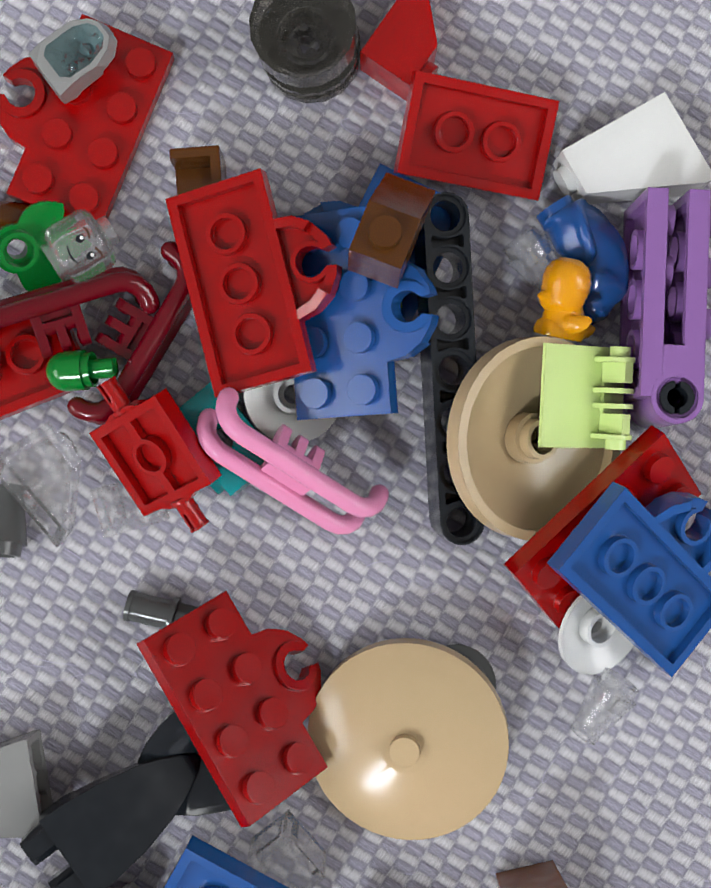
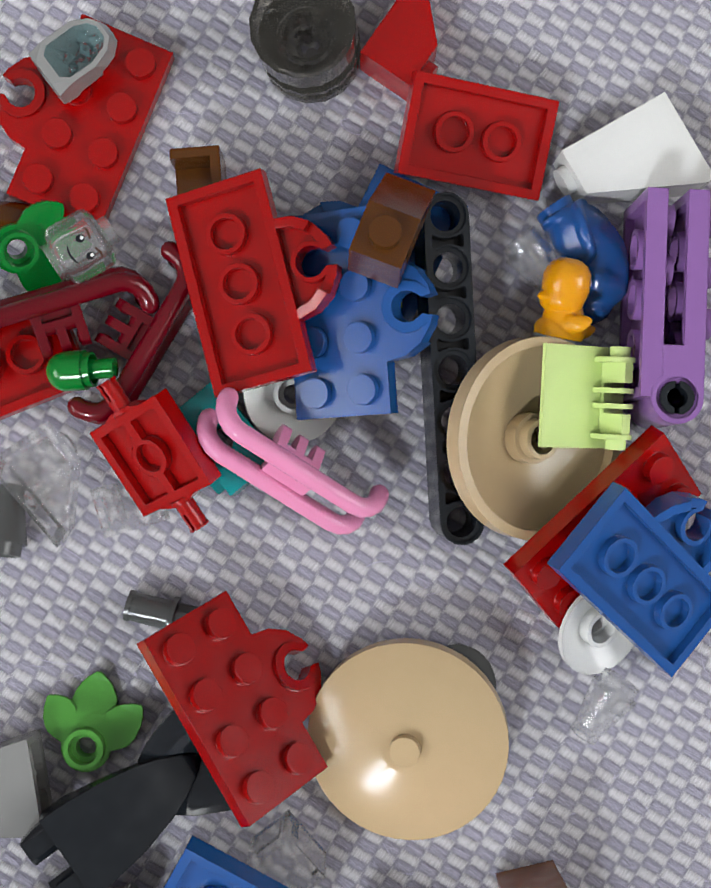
none -> bright green plate [43,671,144,772]

